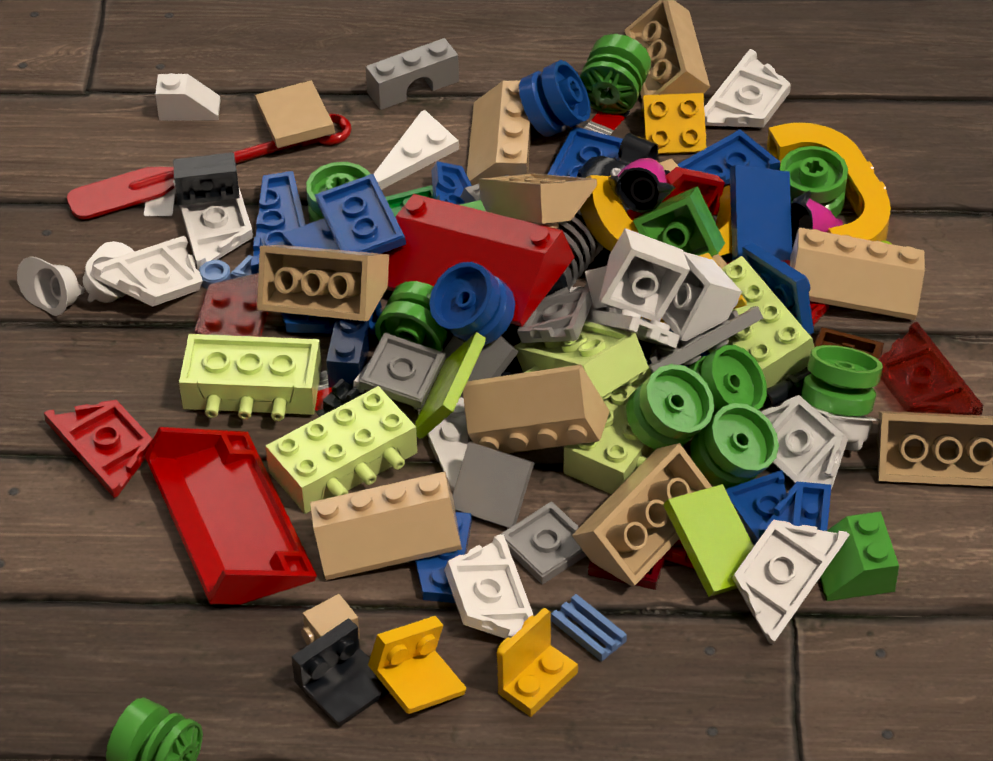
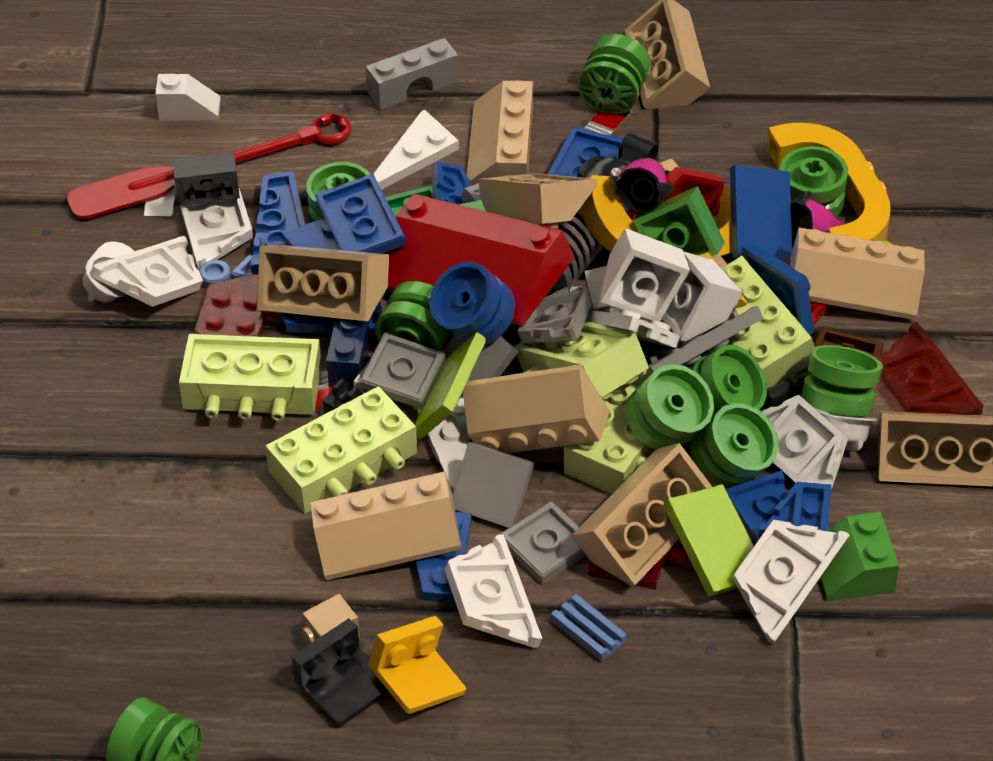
white piece [17,256,85,316] -> none
red wing [44,400,153,498] -> none
red slope [145,427,317,604] -> none
tan tile [255,80,335,148] -> none
yellow bracket [497,608,578,717] -> none
blue wheel [519,60,591,138] -> none
yellow bracket [641,93,707,155] -> none
blue wing [677,130,780,184] -> none
white wing [704,49,791,128] -> none

